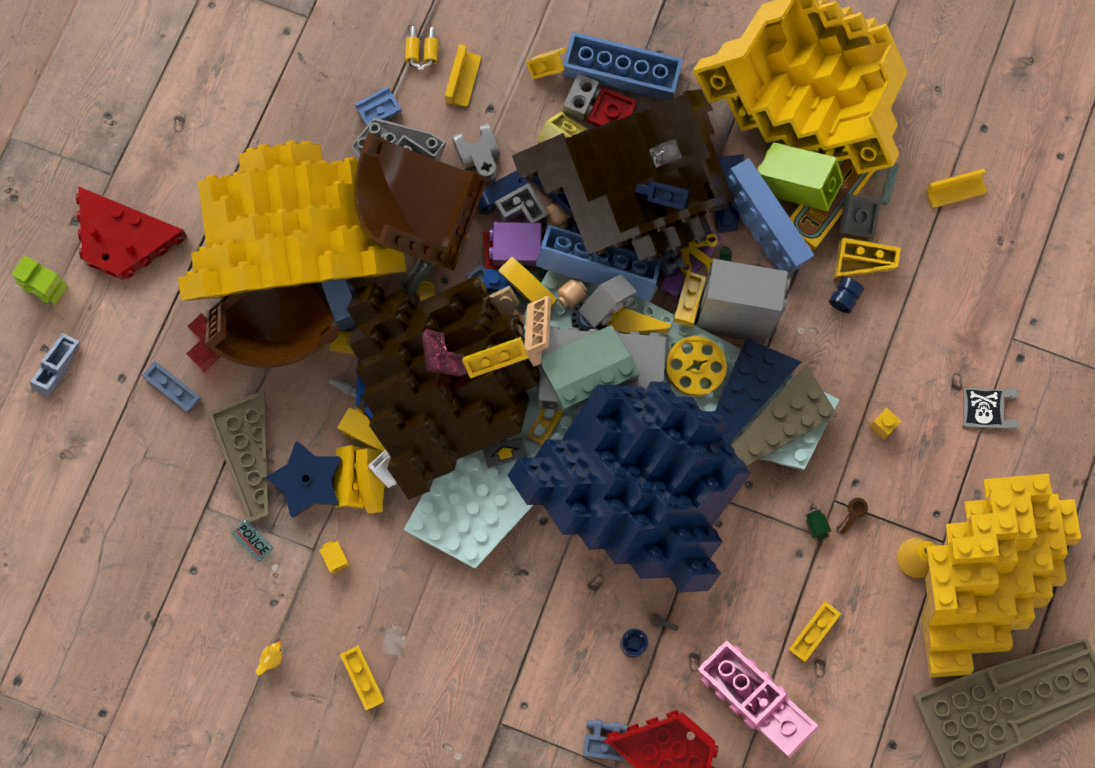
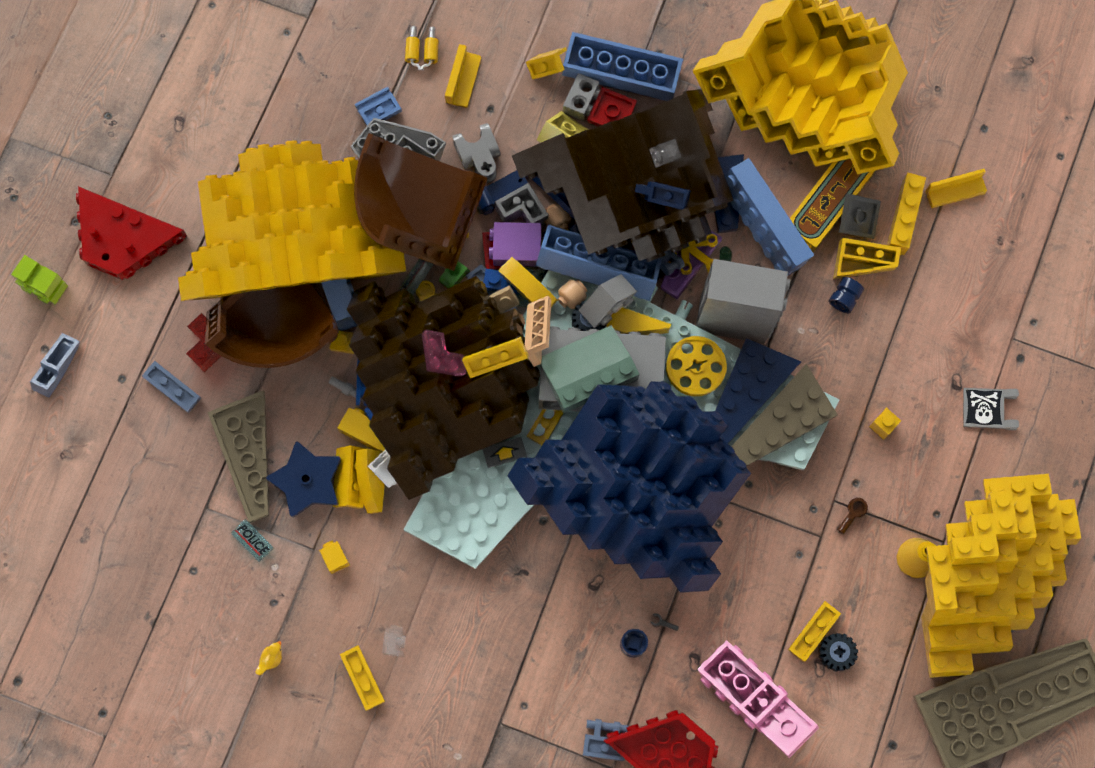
yellow plate [673,271,706,328] -> none
lime brick [757,142,844,211] -> none
dark green brick [806,509,832,541] -> none
clear light blue tile [880,163,899,205] -> none
none -> bright green leg [439,261,470,289]
none -> black wheel [819,633,858,672]
none -> yellow brick [887,172,926,255]

